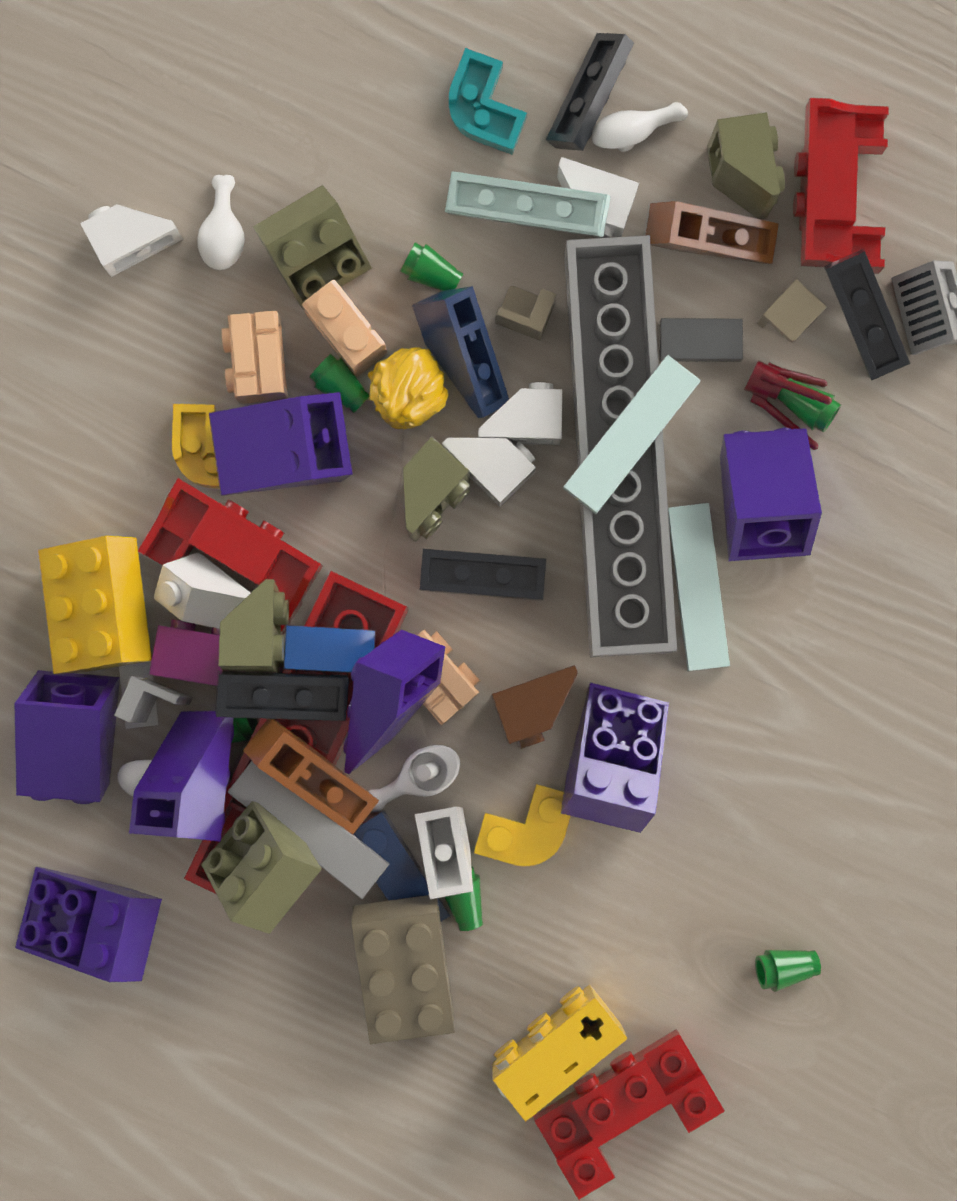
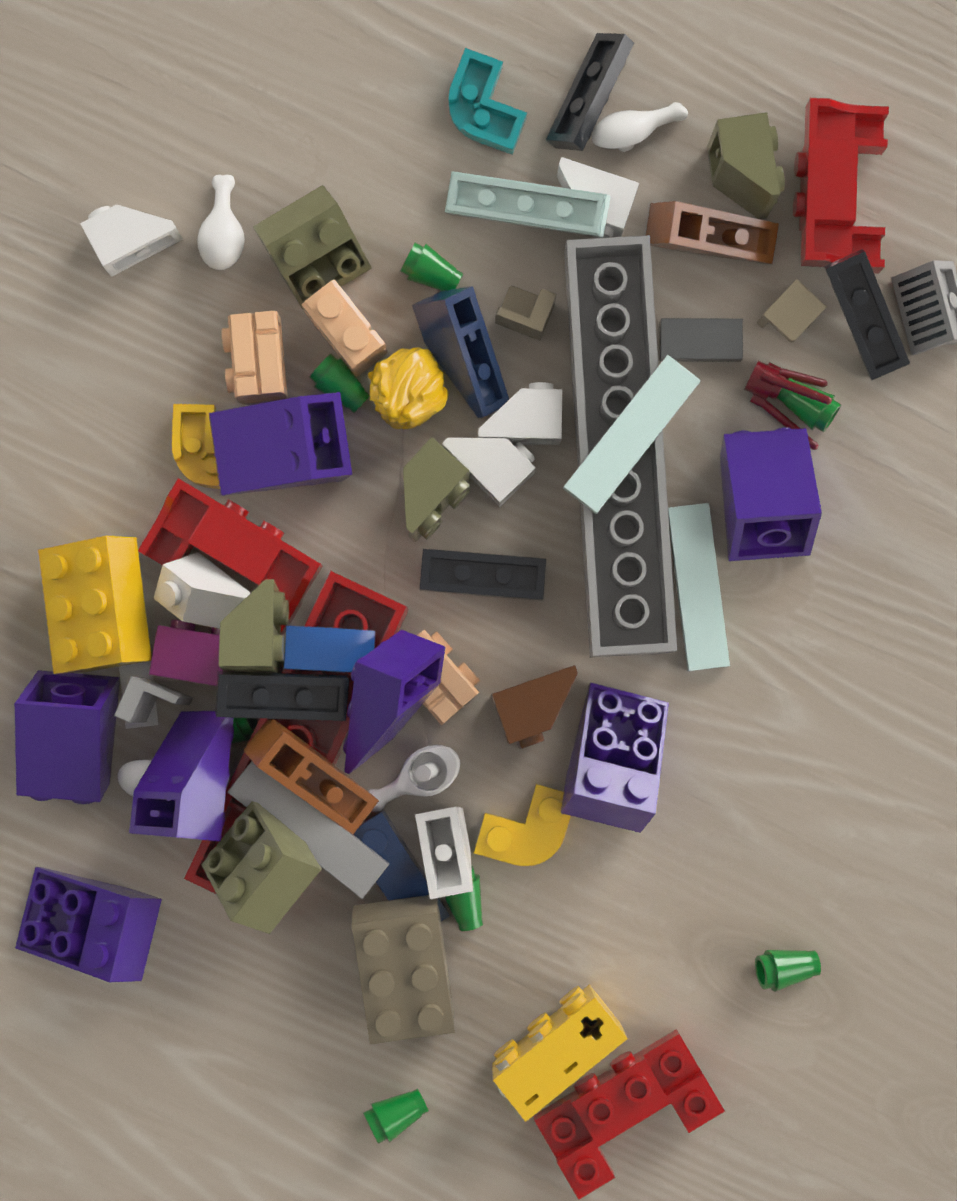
none -> green cone [363,1088,429,1144]

